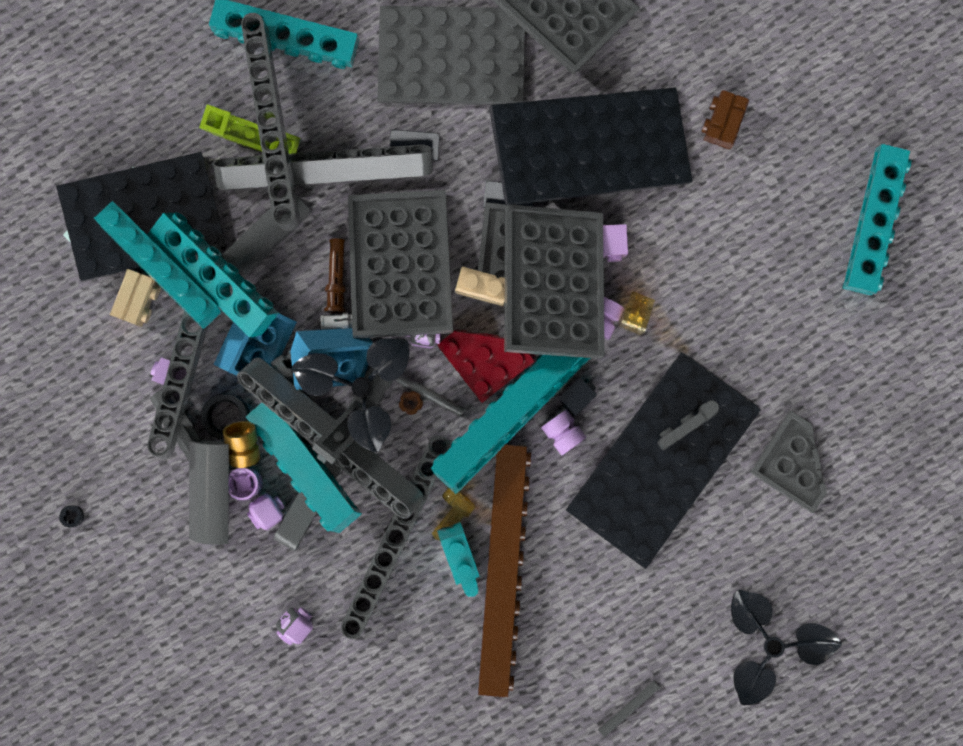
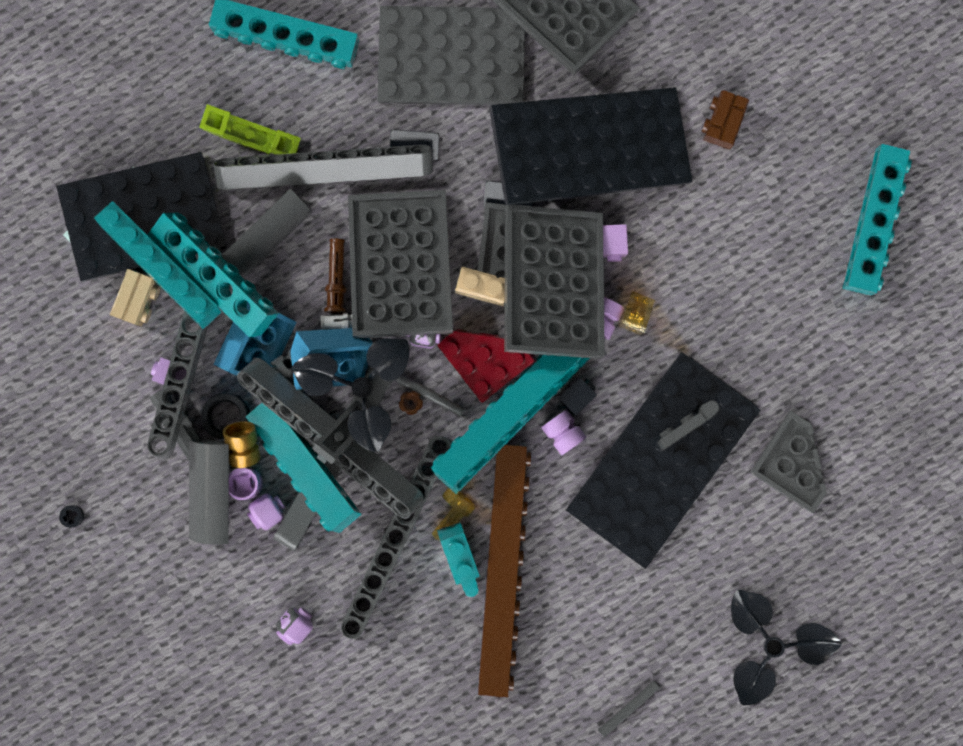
dark grey beam [241,13,300,231] -> none

